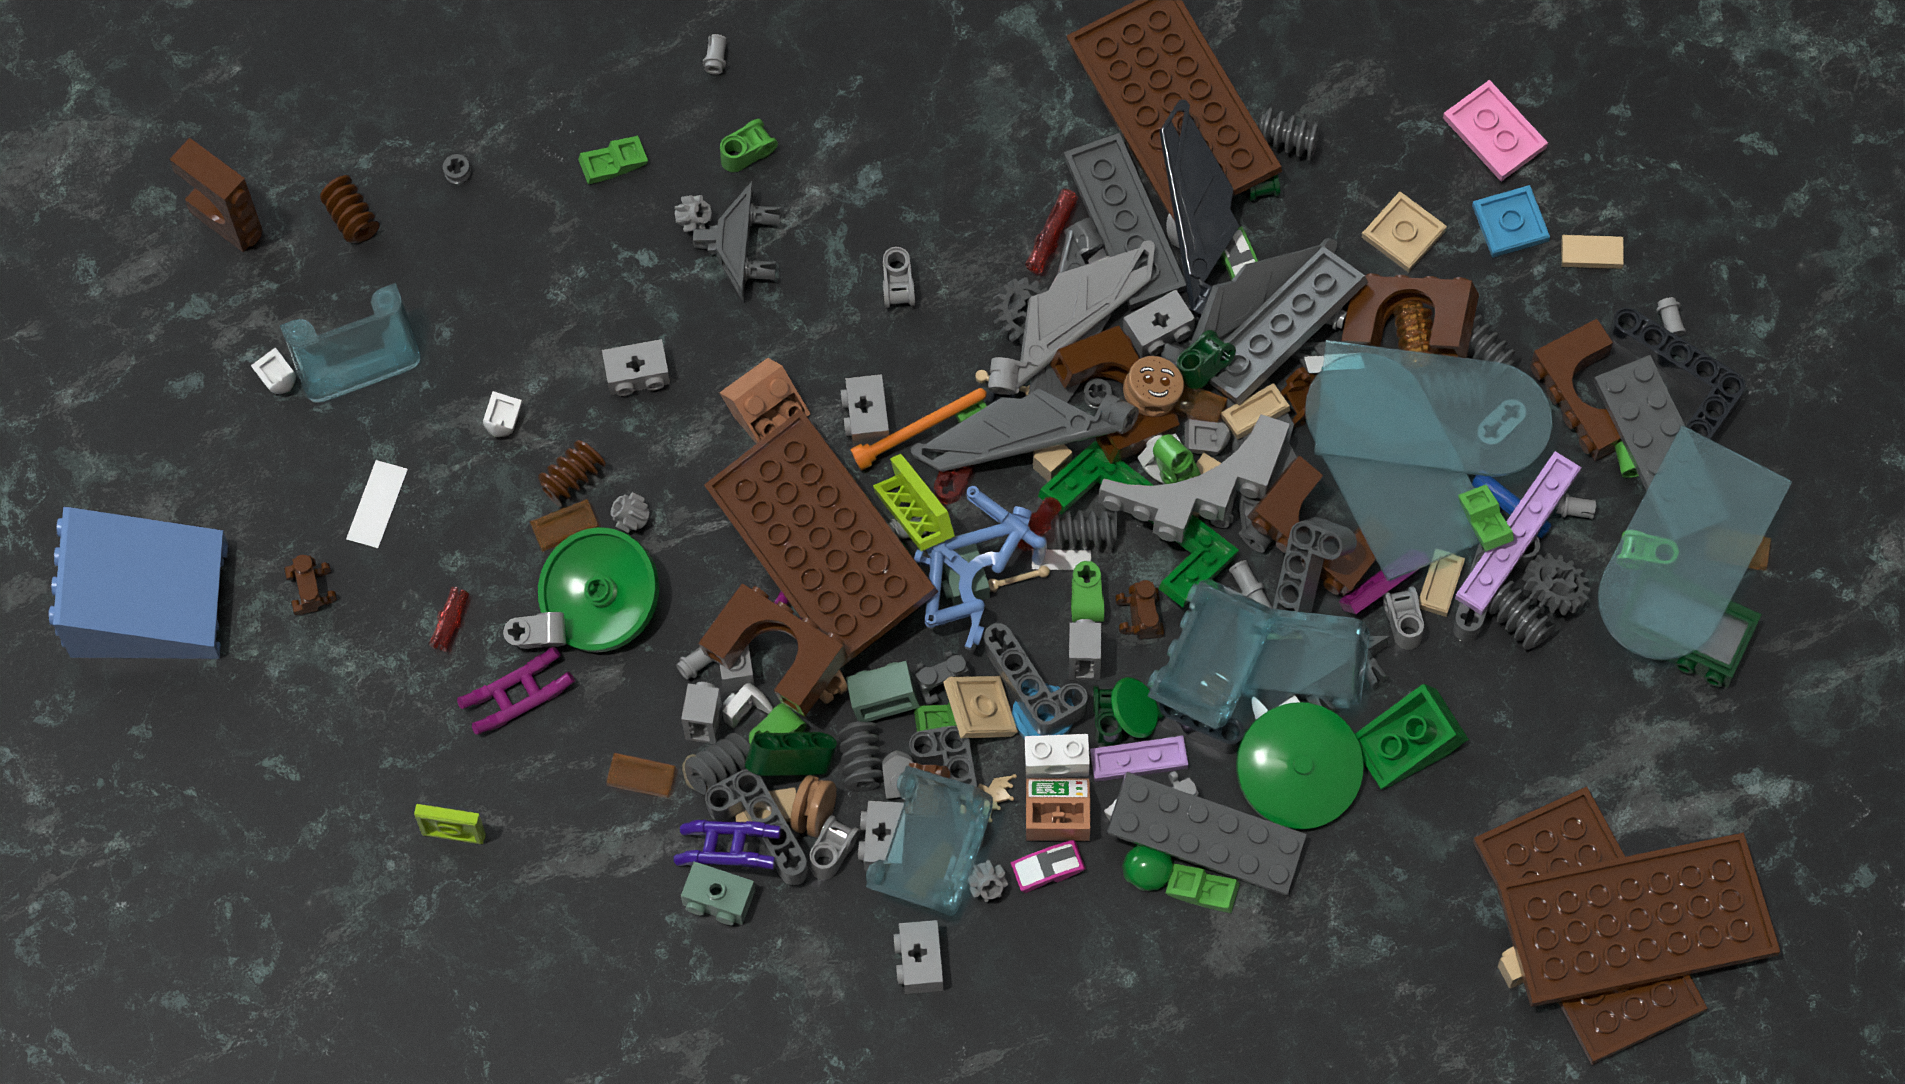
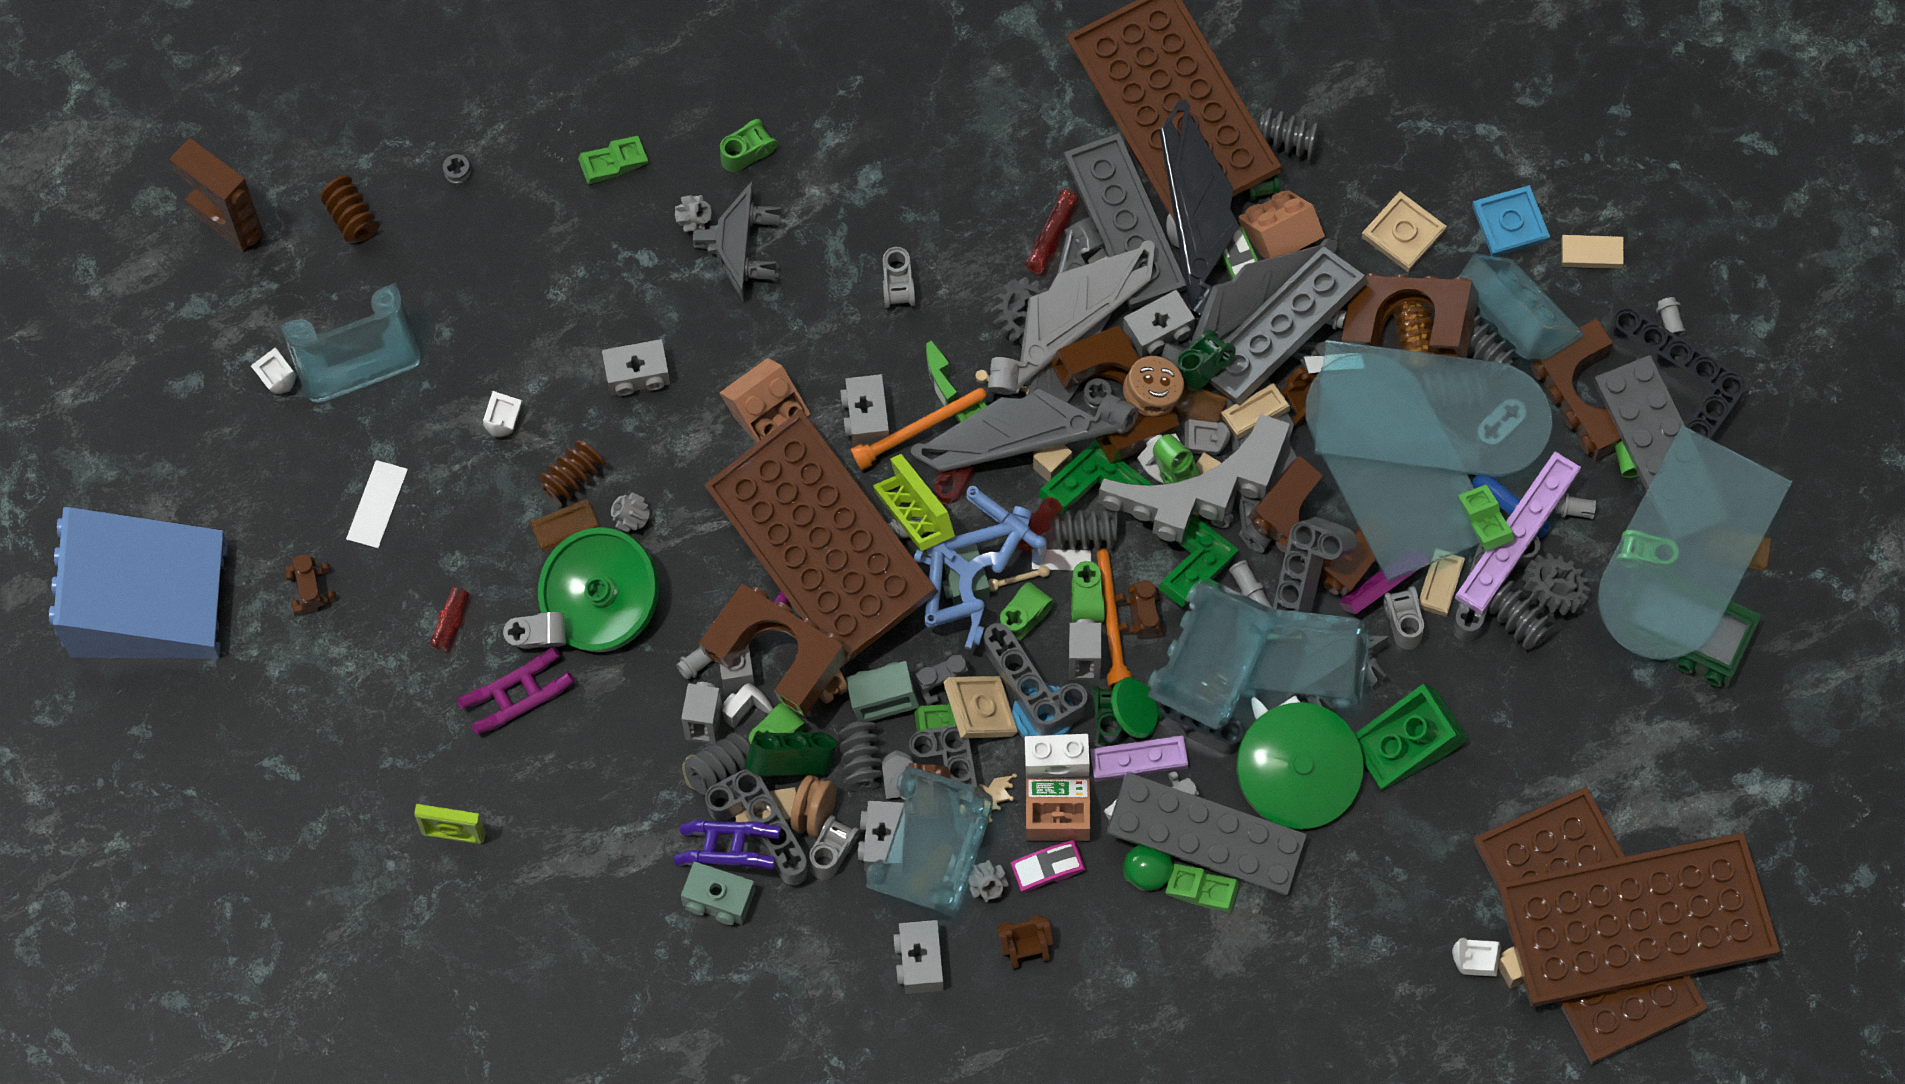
clear orange tile [606,753,676,798] -> none
light grey pin [702,34,727,74] -> none
bright pink plate [1443,80,1548,181] -> none
none -> bright green slope [926,341,957,406]
none -> reddish brown piece [996,915,1053,969]
none -> bright green piece [1000,582,1054,642]
none -> orange piece [1097,549,1132,689]
none -> nougat slope [1237,190,1325,259]
none -> white plate [1452,938,1501,976]
none -> clear light blue slope [1459,254,1584,360]

